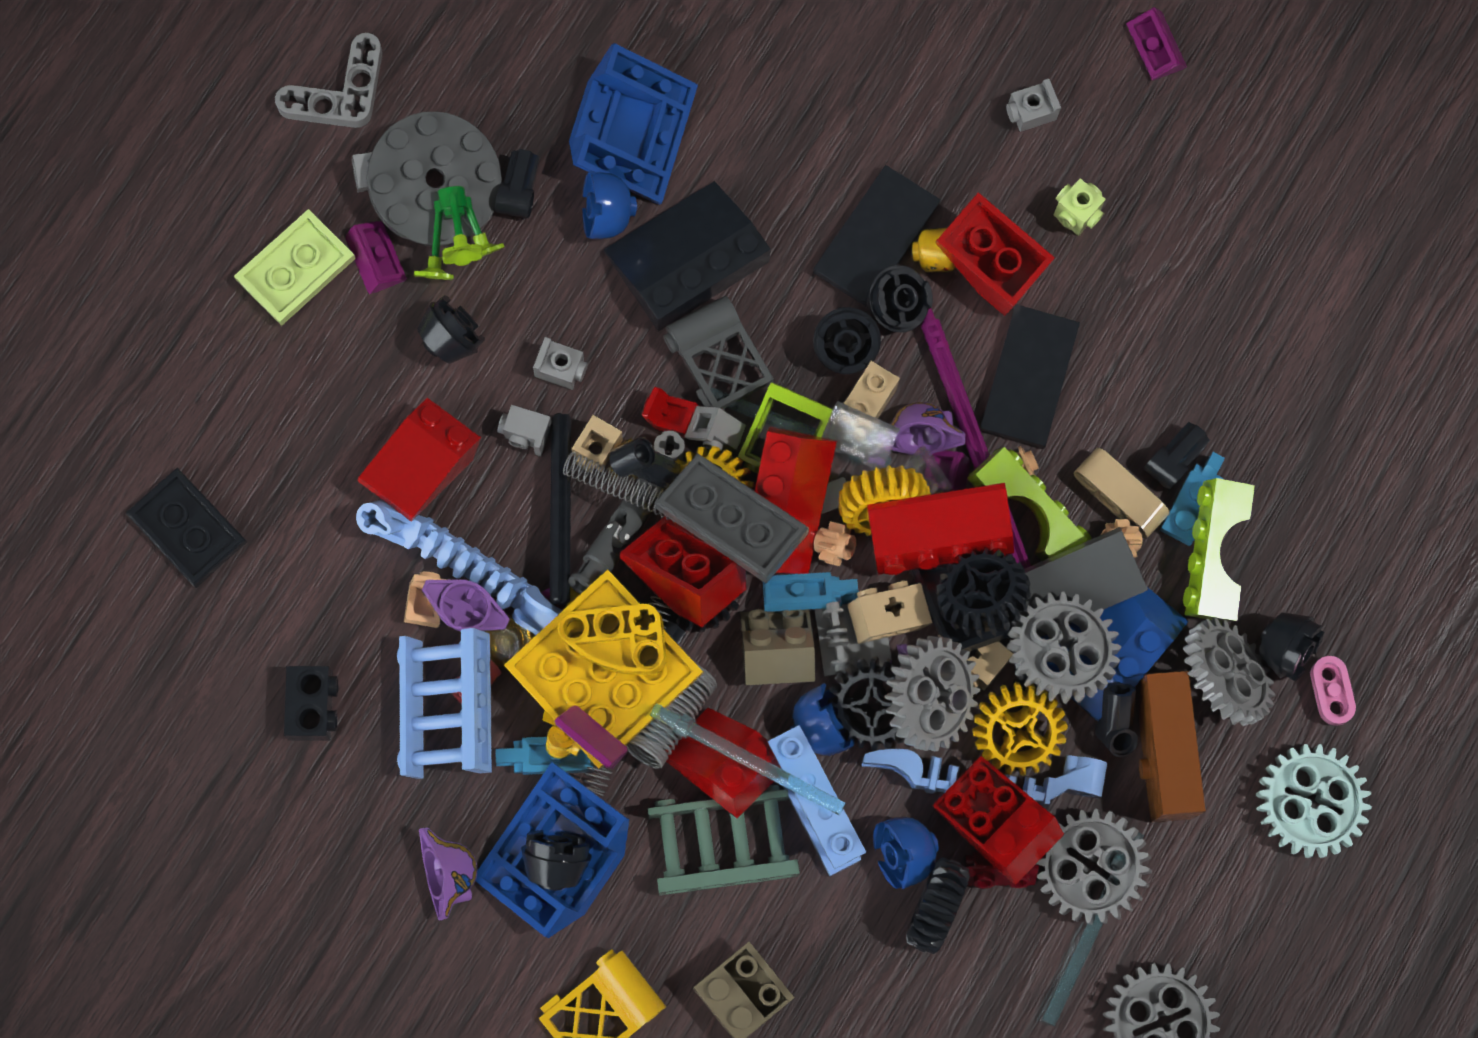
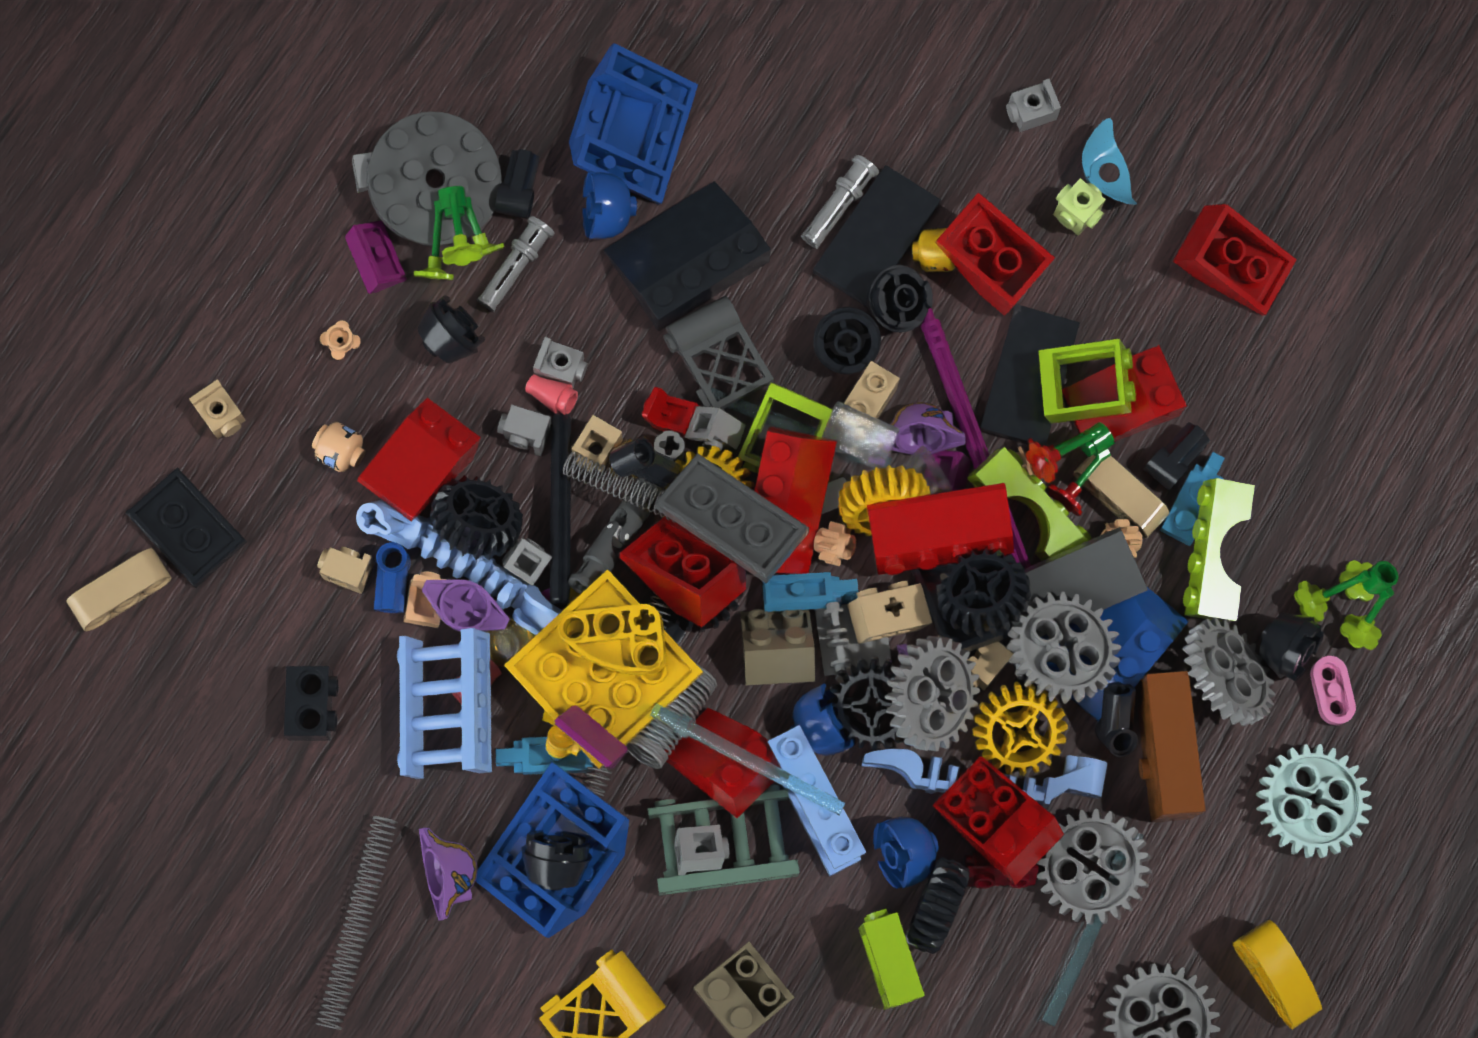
yellowish green plate [234,209,356,326] -> none
light grey beam [275,33,382,128] -> none
magenta slope [1126,7,1187,81] -> none
none -> tan beam [66,548,171,631]
none -> tan brick [189,379,246,439]
none -> light nougat head [312,422,365,472]
none -> light grey piece [316,816,398,1030]
none -> tan brick [318,547,375,594]
none -> light nougat plate [320,321,361,360]
none -> blue piece [374,542,411,614]
none -> black gear [429,475,523,560]
none -> light grey pin [477,216,555,312]
none -> light grey brick [502,537,552,586]
none -> coral cone [525,374,578,415]
none -> light grey brick [674,825,729,876]
none -> light grey pin [801,155,879,249]
none -> lime window [858,909,925,1010]
none -> plant [1026,422,1115,516]
none -> lime window [1039,339,1136,424]
none -> red slope [1062,345,1187,442]
none -> medium azure piece [1082,118,1137,204]
none -> red slope [1173,204,1297,315]
none -> yellow beam [1233,920,1322,1029]
none -> lime plant [1294,560,1398,650]

